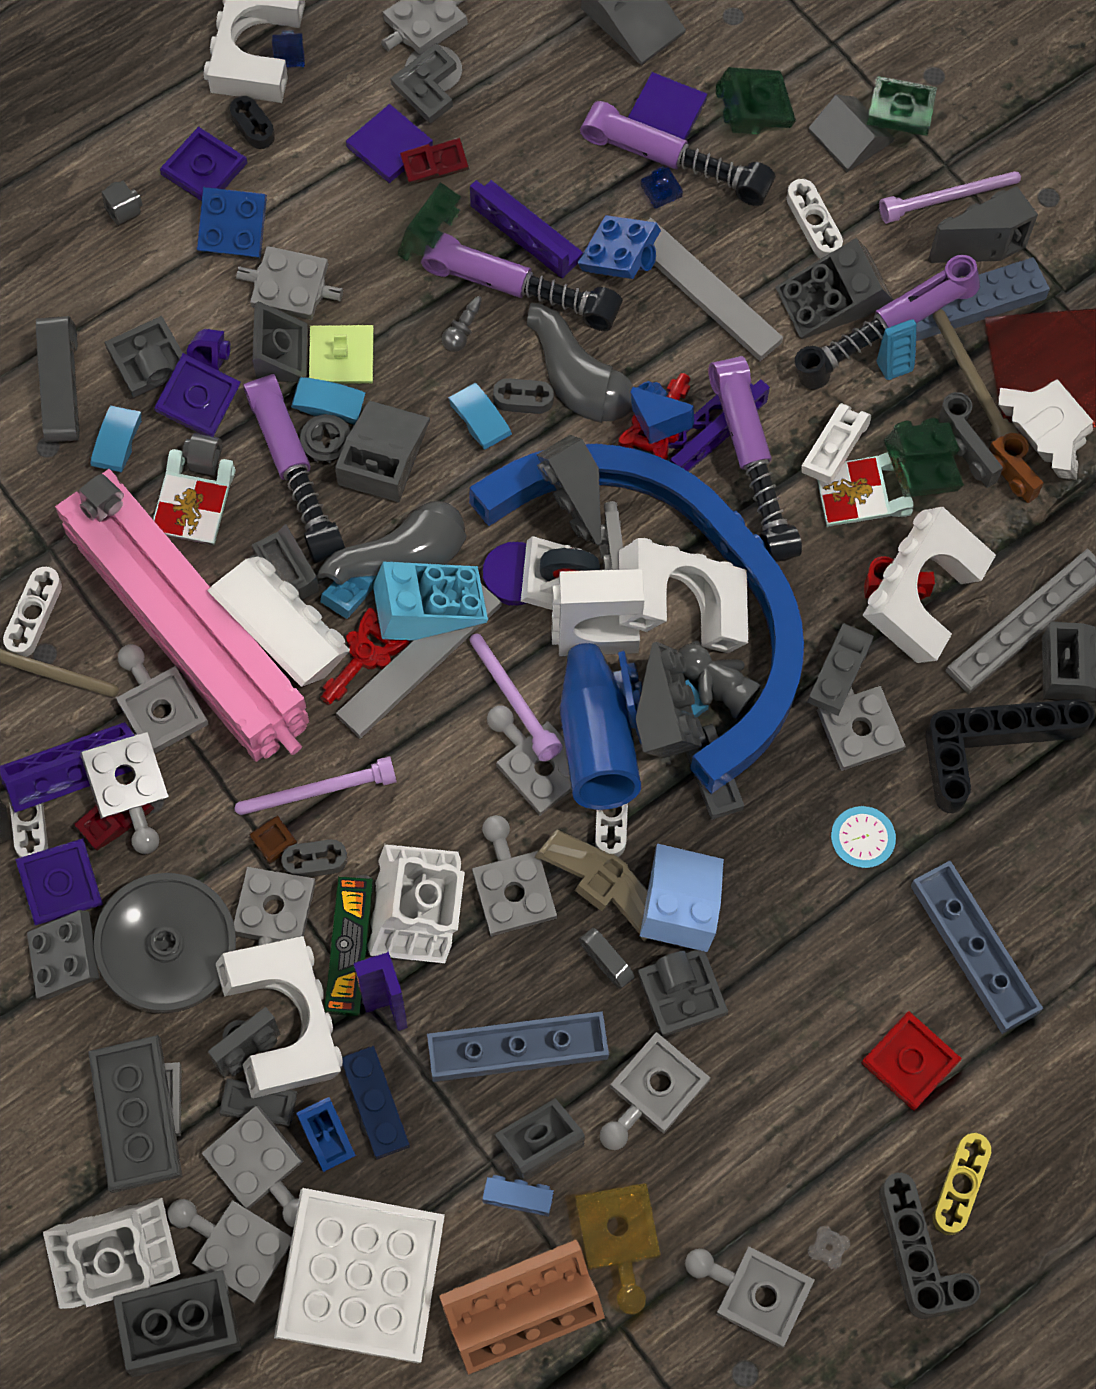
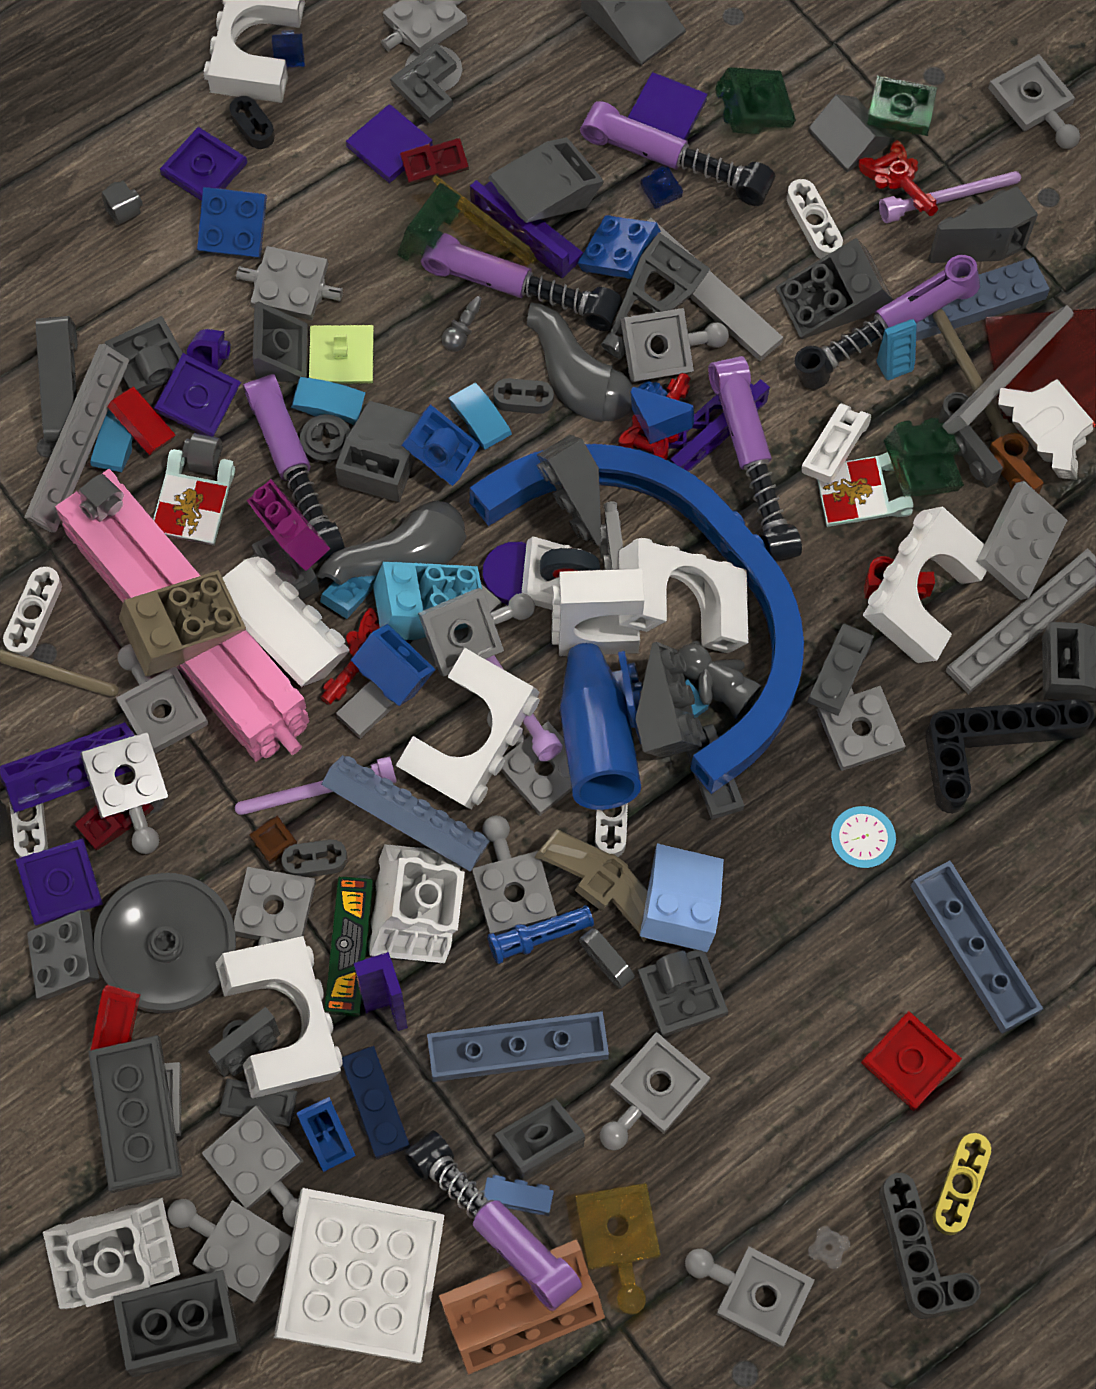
none -> light grey tile [24,344,130,532]
none -> red tile [90,985,141,1051]
none -> red tile [107,386,176,456]
none -> dark tan slope [119,570,246,676]
none -> magenta slope [247,479,330,571]
none -> sand blue piece [321,755,490,871]
none -> blue brick [351,624,436,706]
none -> white arch [396,648,540,809]
none -> blue plate [402,404,480,486]
none -> medium lavender piece [404,1130,582,1311]
none -> light grey plate [418,588,535,677]
none -> clear yellow windscreen [431,175,536,265]
none -> blue pin [487,905,594,964]
none -> dark grey slope [488,137,604,223]
none -> dark grey plate [601,232,710,359]
none -> light grey plate [620,308,729,382]
none -> red piece [859,140,938,216]
none -> light grey tile [942,305,1074,434]
none -> light grey plate [976,481,1067,600]
none -> light grey plate [988,54,1080,149]

